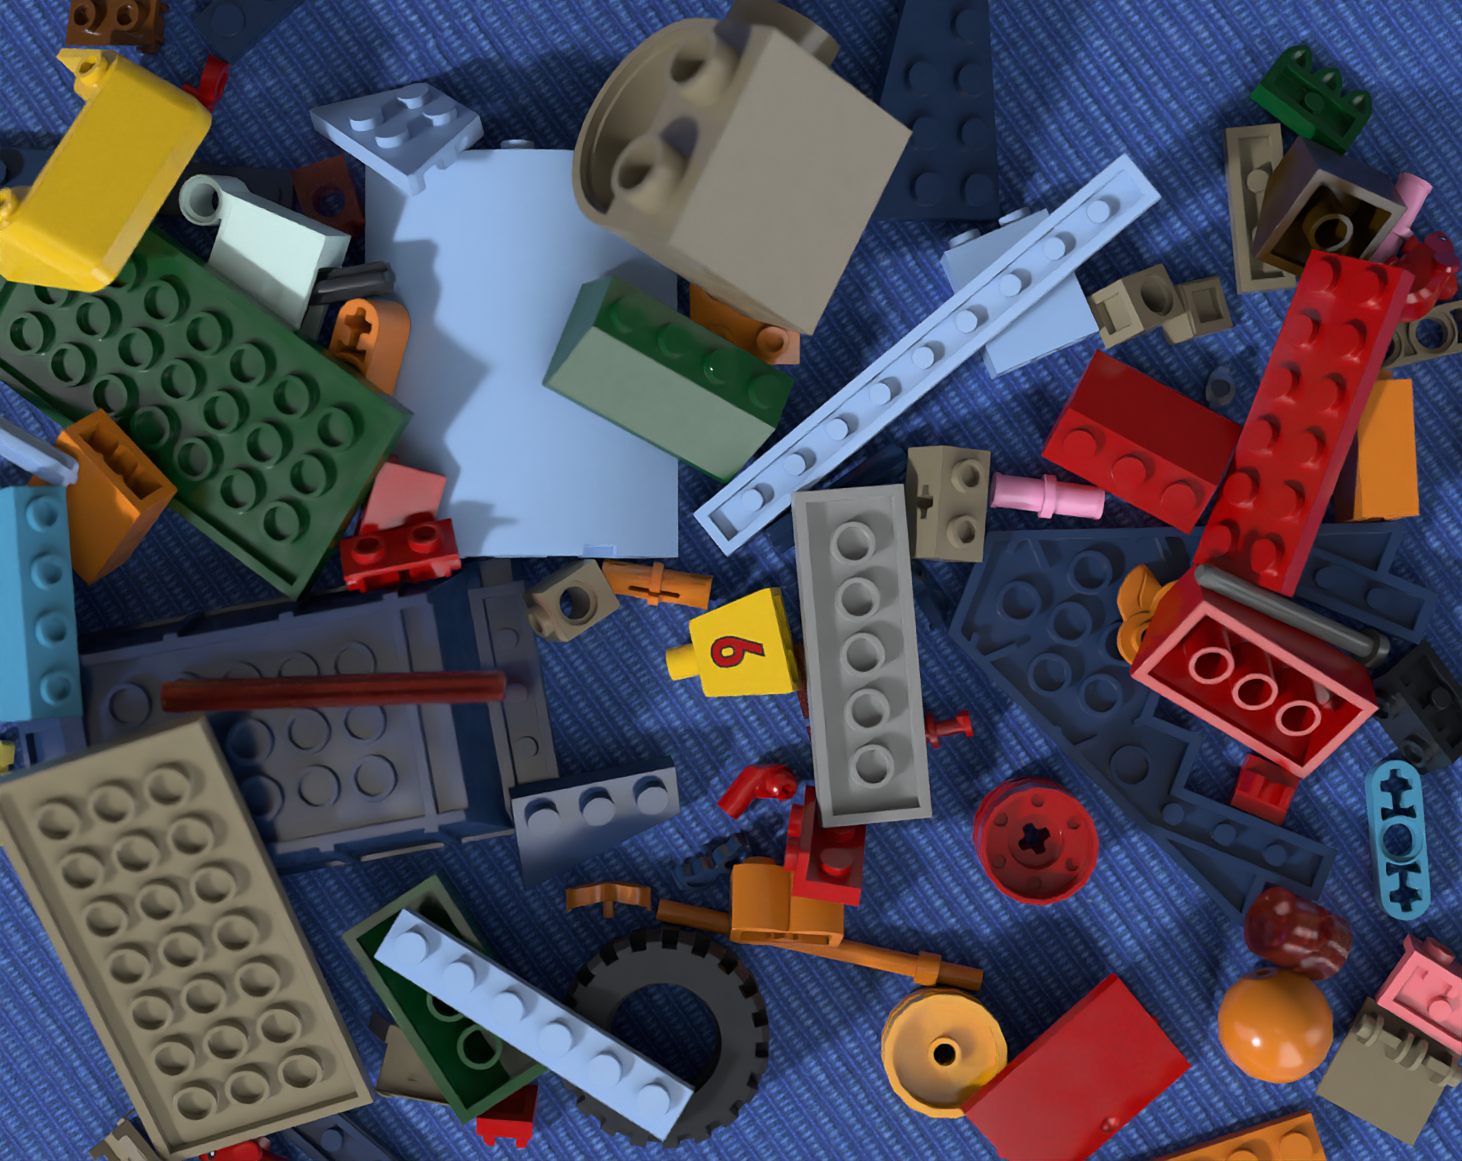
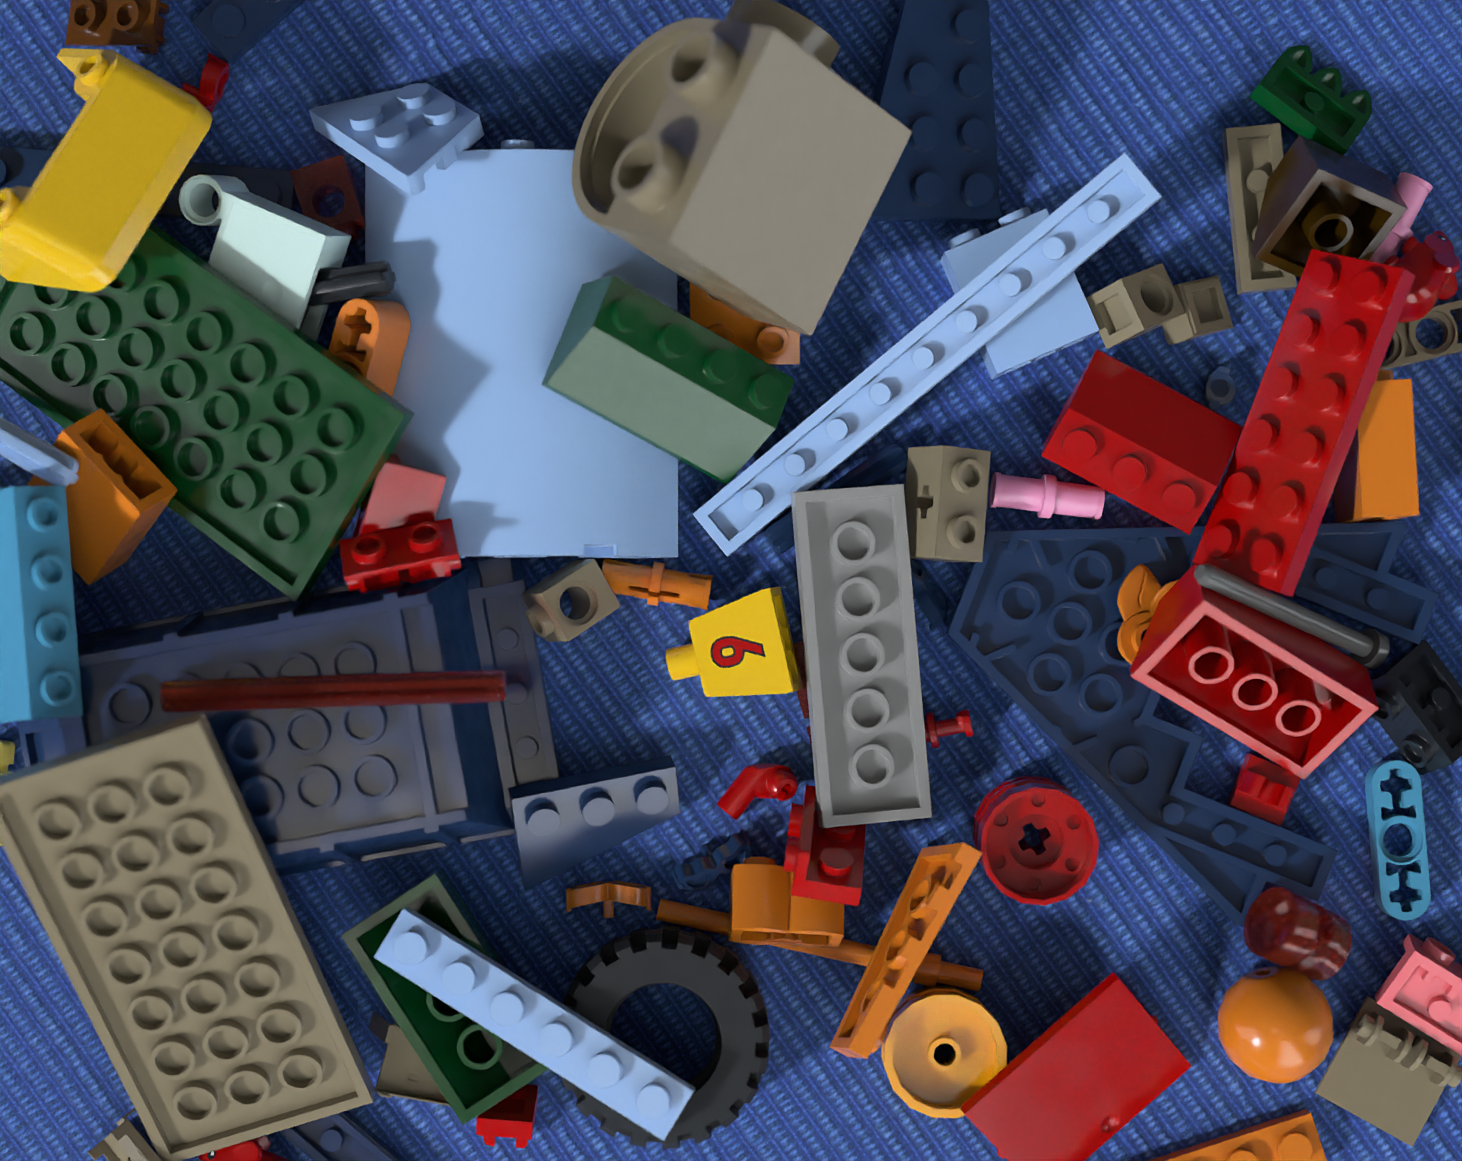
none -> orange wing [830,842,982,1059]

